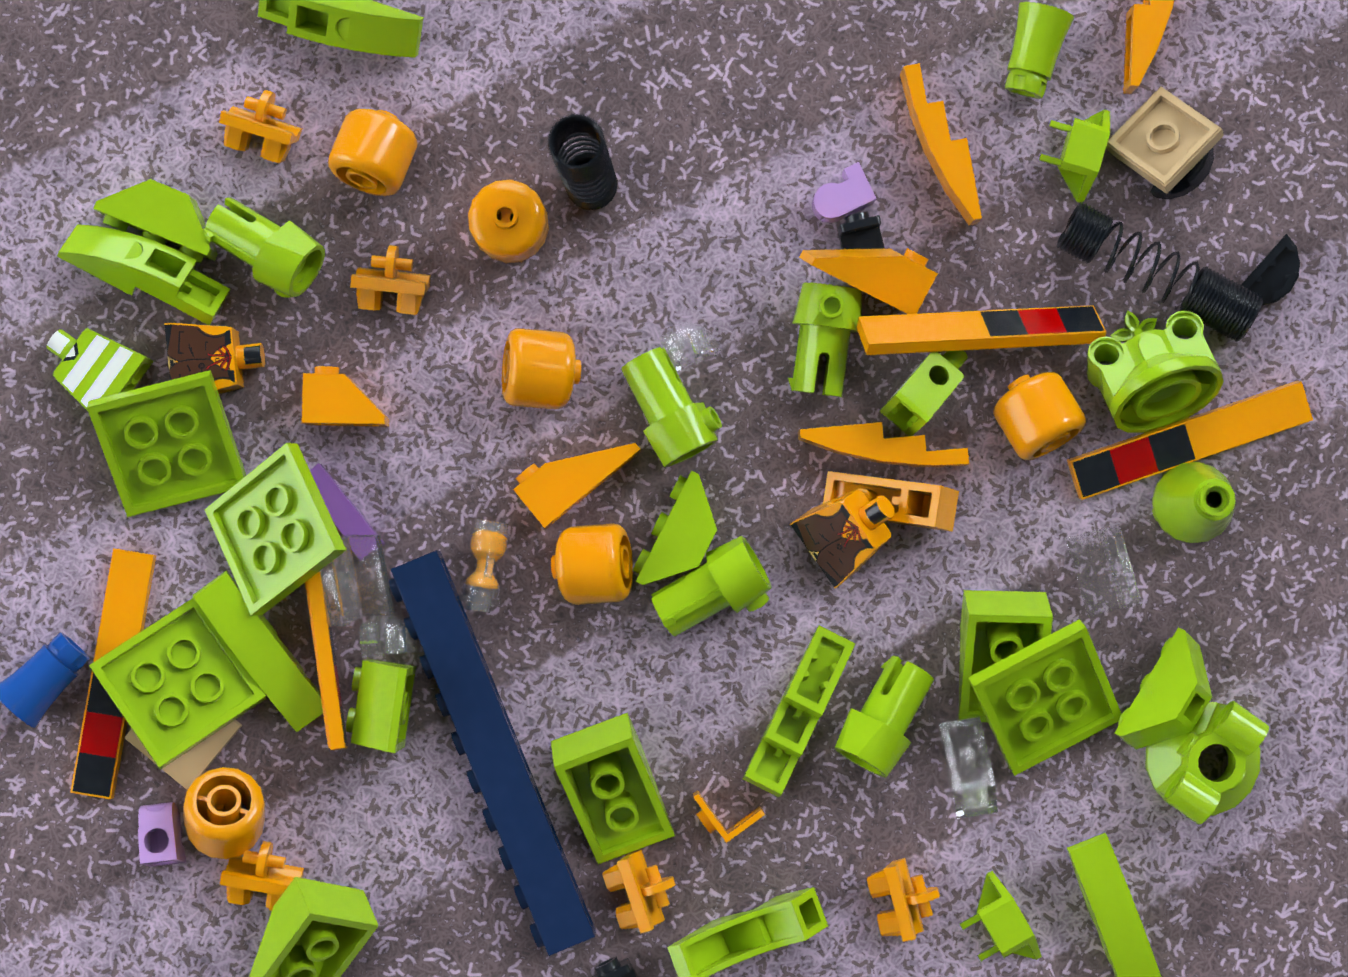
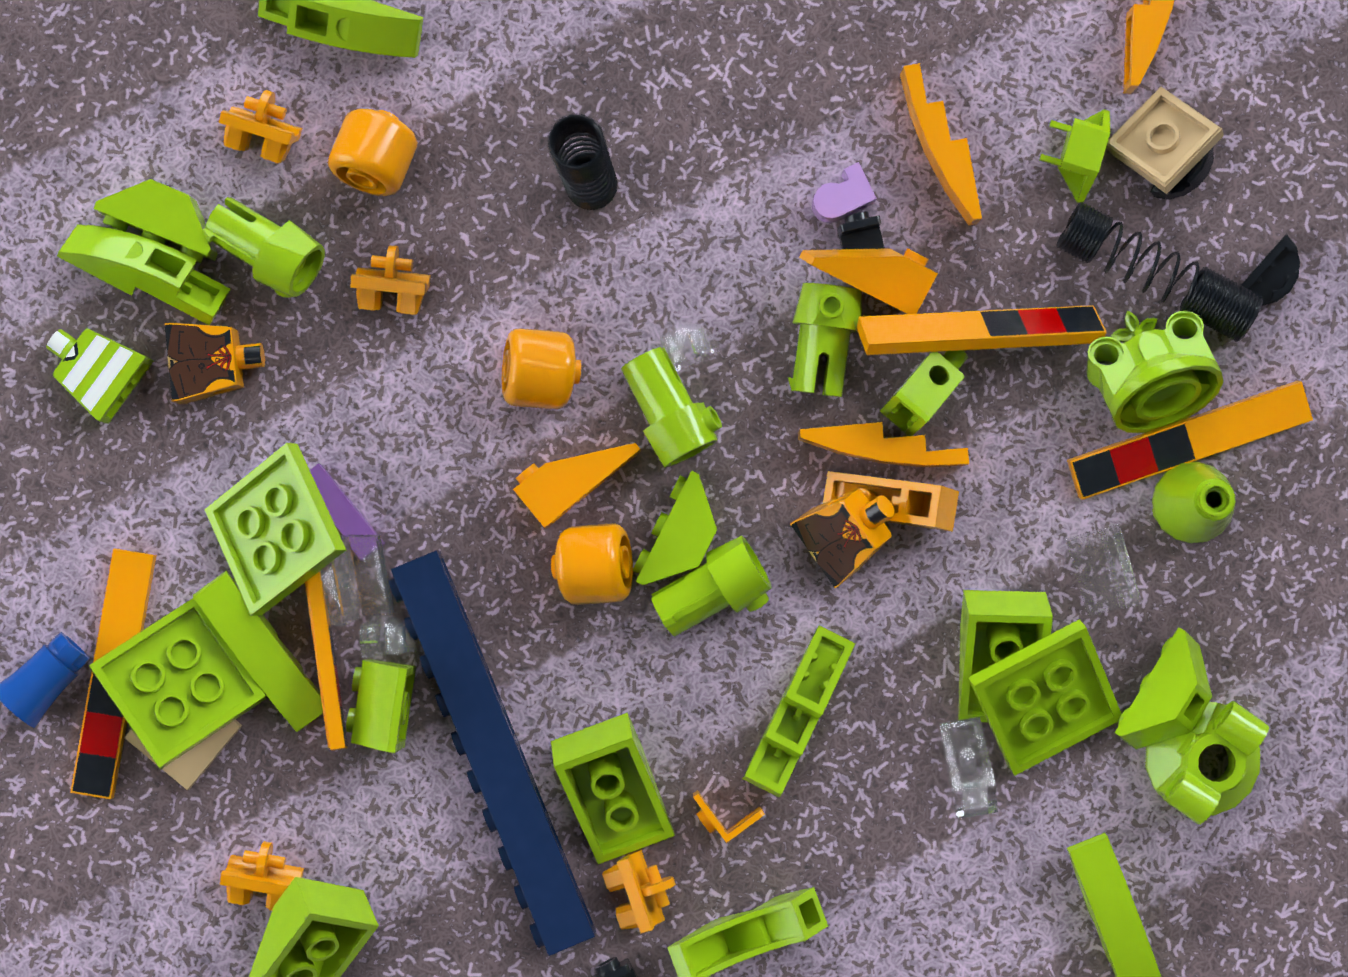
lime plate [87,370,246,517] -> none
lavender leg [138,802,187,867] -> none
light orange head [183,767,265,859] -> none
light orange slope [302,366,389,427] -> none
clear piece [459,519,511,613] -> none
light orange head [468,179,549,263] -> none
lime piece [834,656,934,778] -> none
light orange hips [867,858,940,942] -> none
lime piece [960,871,1042,961] -> none
light orange head [993,372,1086,460] -> none
lime plant [1005,2,1075,99] -> none

